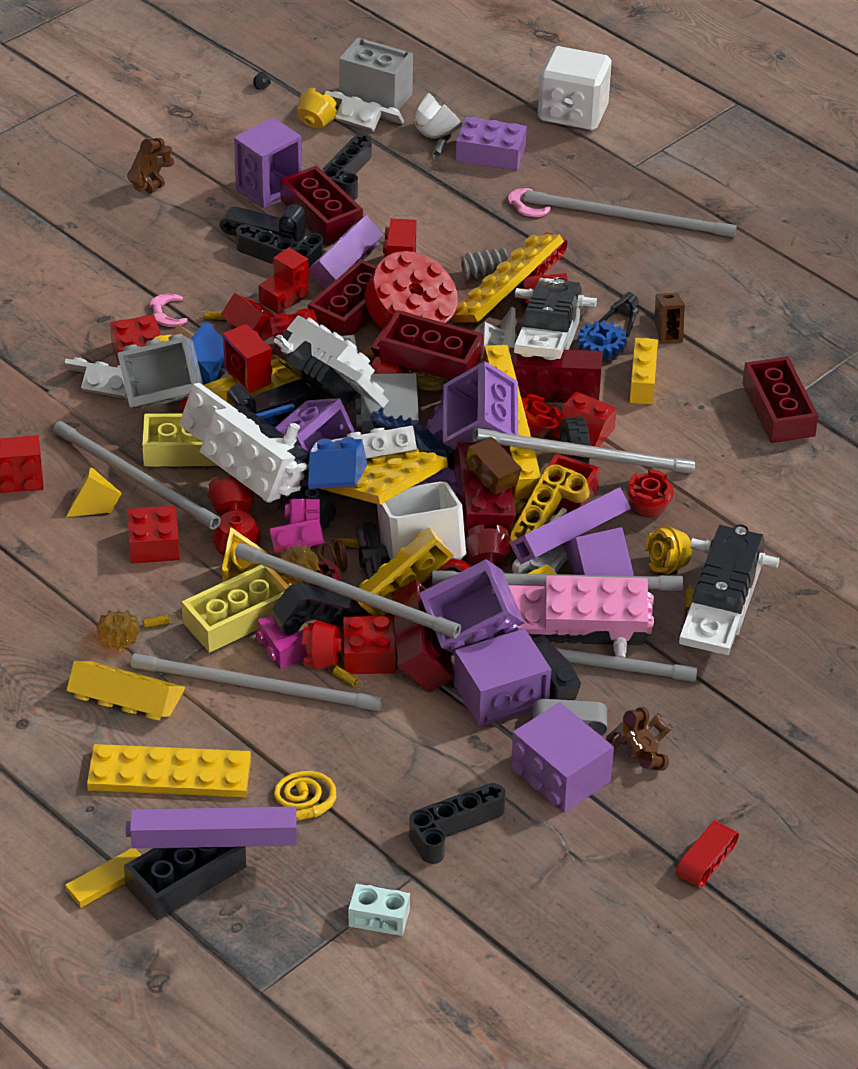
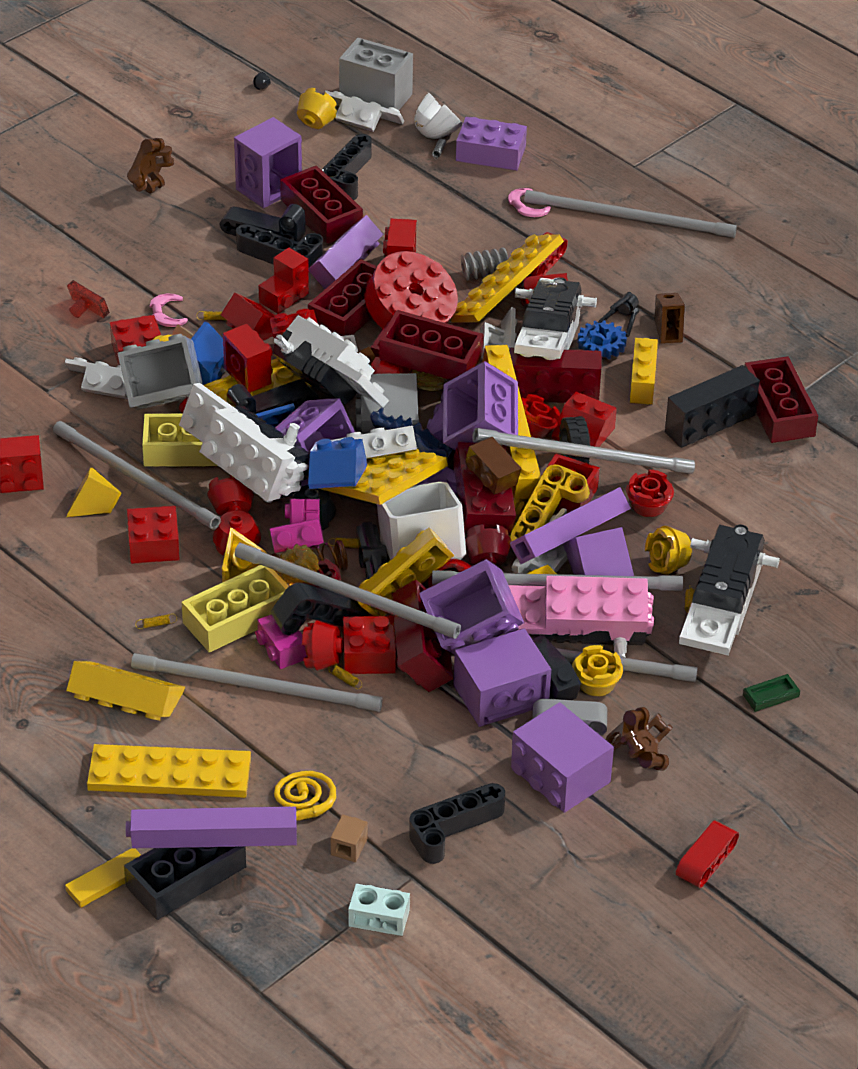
clear yellow gear [97,608,140,650] -> none
white plate [538,46,612,131] -> none
none -> clear red tile [67,280,110,318]
none -> medium nougat brick [331,814,368,862]
none -> yellow cone [572,645,623,696]
none -> black brick [665,365,760,448]
none -> dark green tile [743,674,800,712]

